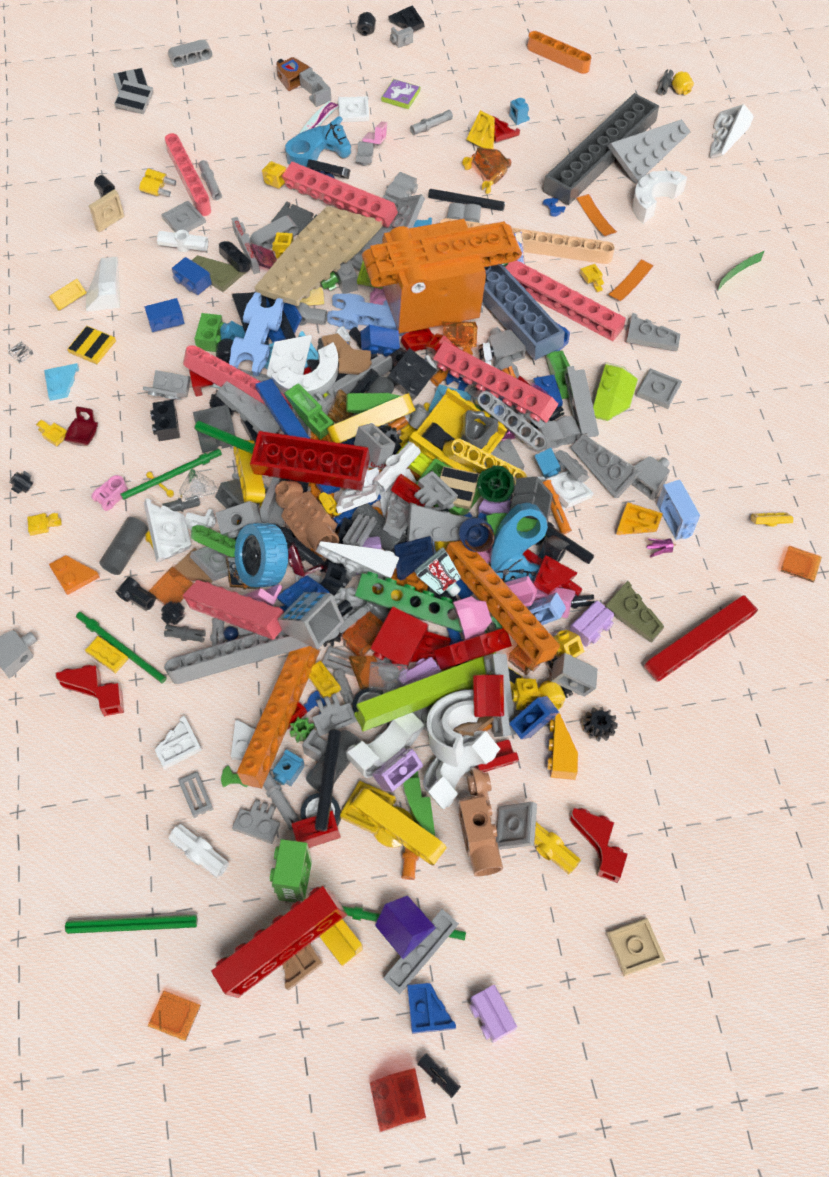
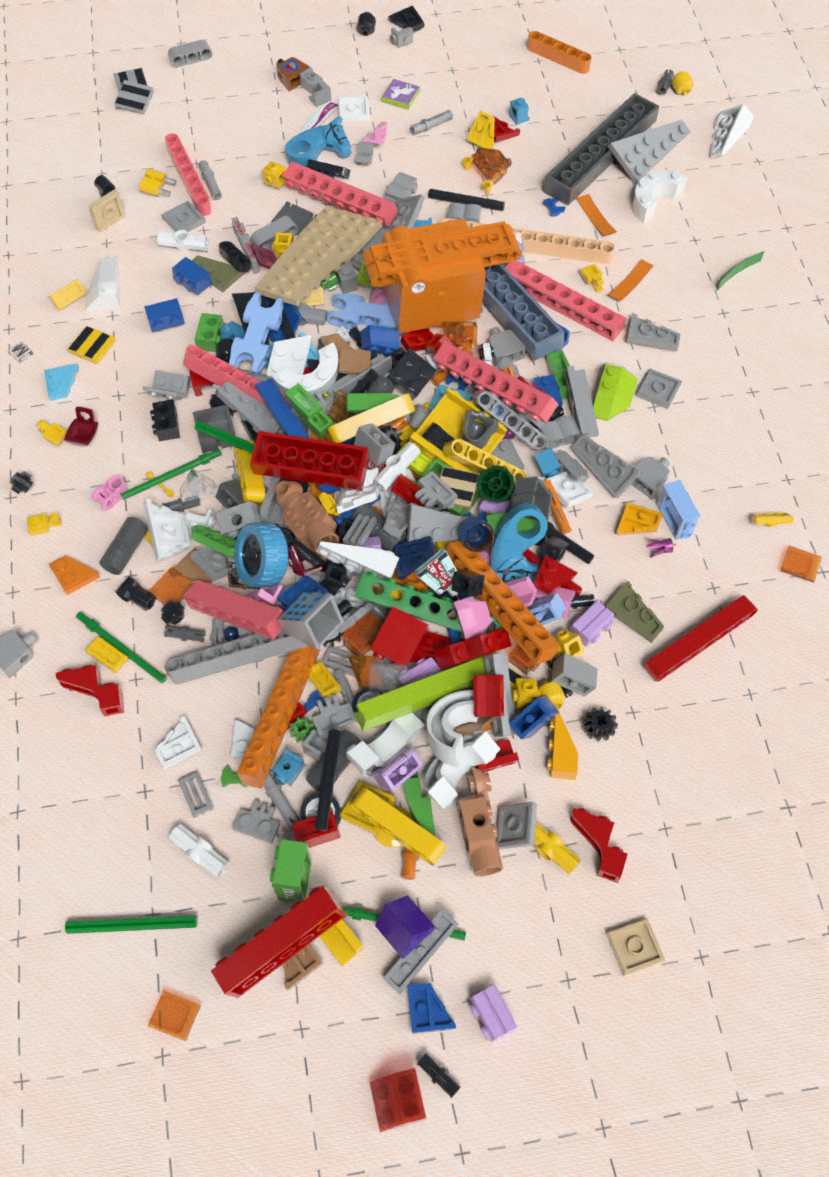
none -> black brick [452,570,485,597]

